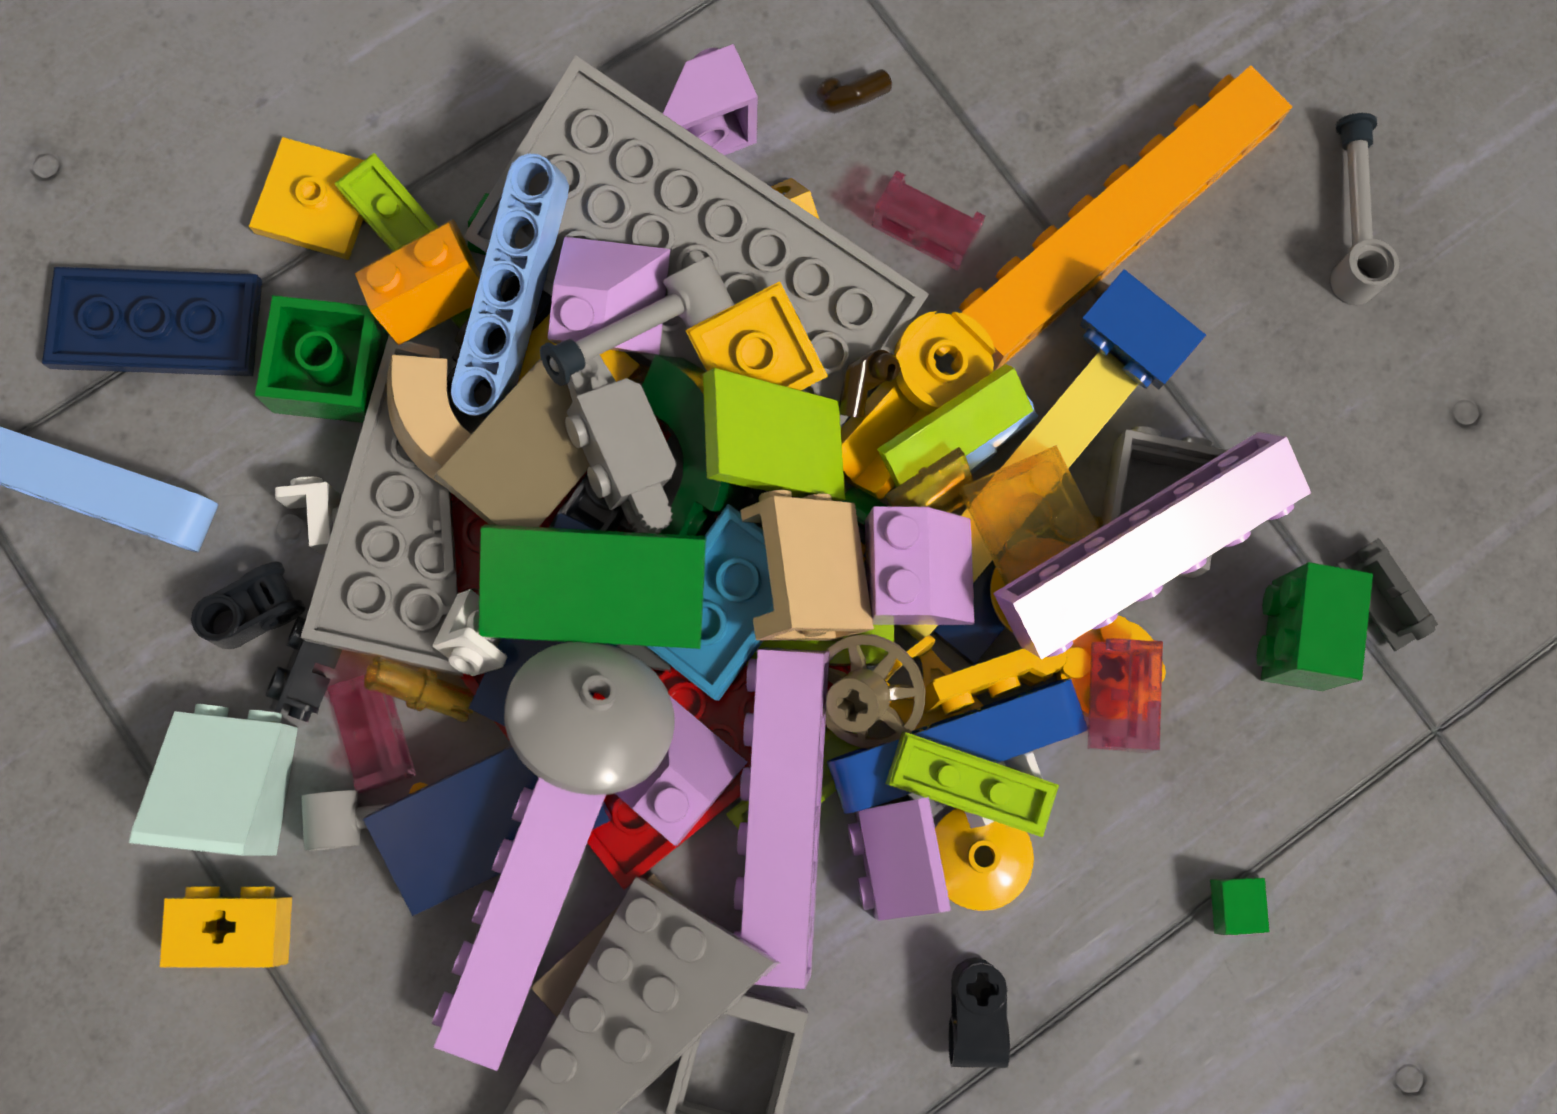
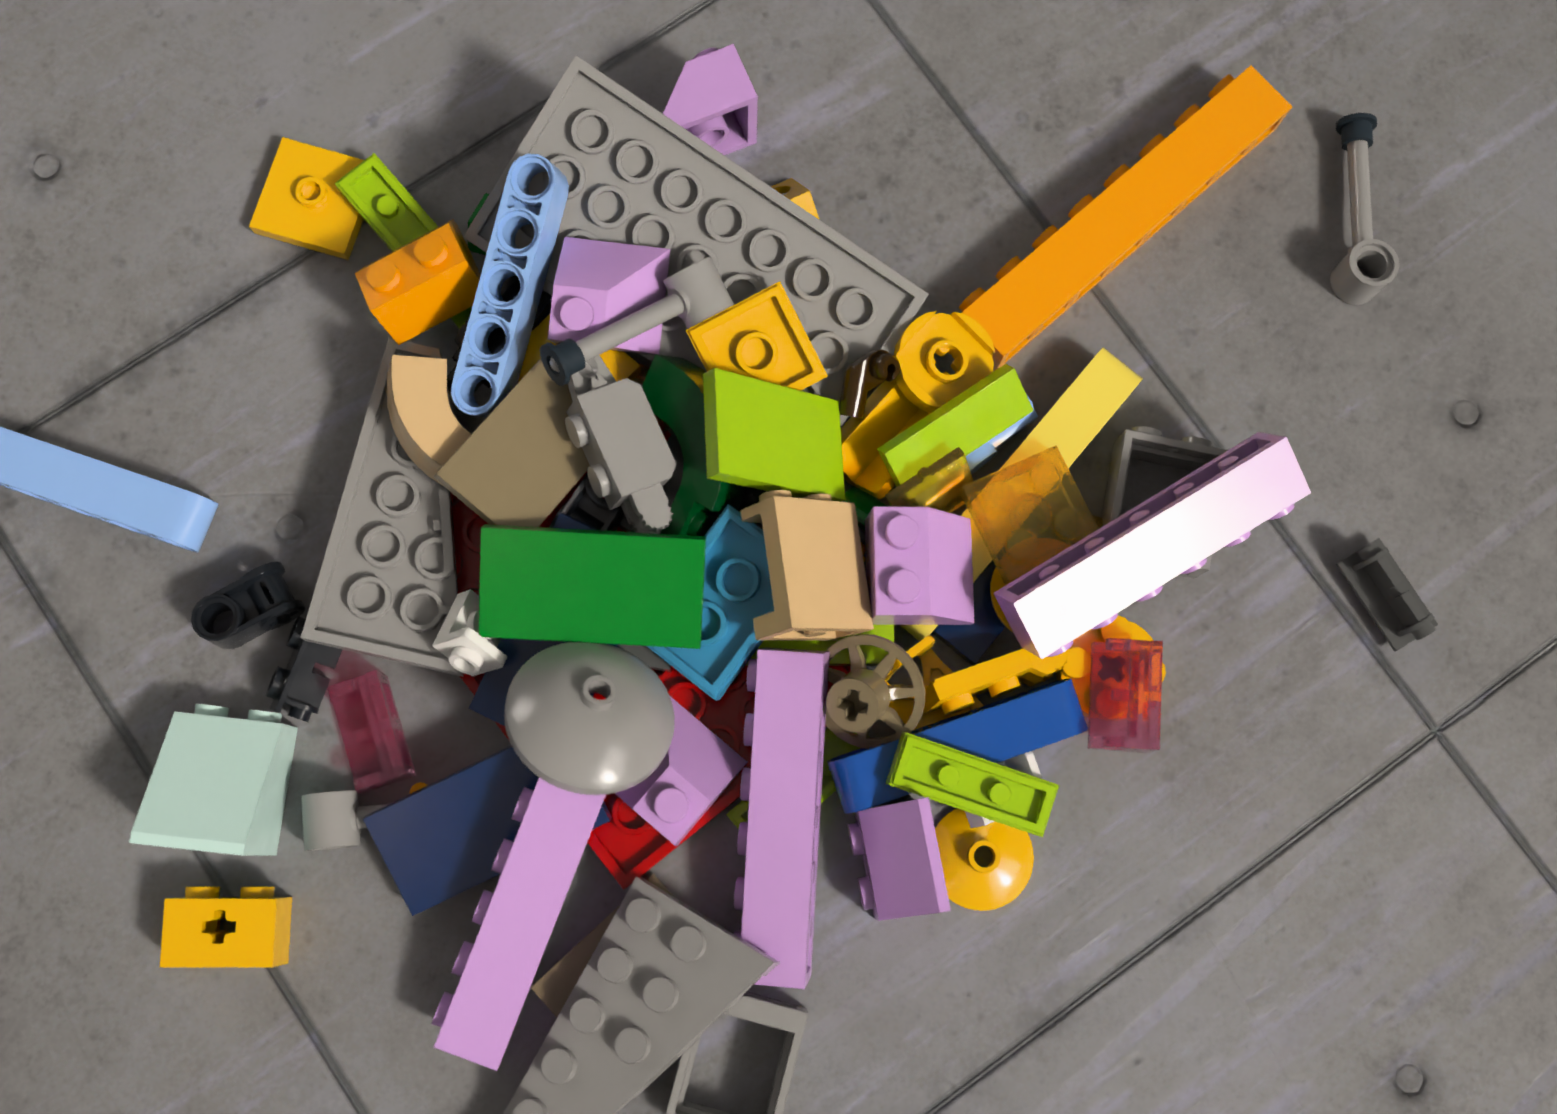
dark blue tile [42,267,262,376] -> none
green brick [255,295,389,423] -> none
white bracket [275,477,340,556] -> none
clear yellow pin [364,656,474,723] -> none
dark brown arm [816,69,892,114] -> none
clear pink hinge [871,171,986,271] -> none
black piece [948,957,1010,1068] -> none
blue slope [1080,269,1206,389] -> none
green slope [1210,878,1270,935] -> none
green brick [1256,562,1373,691] -> none

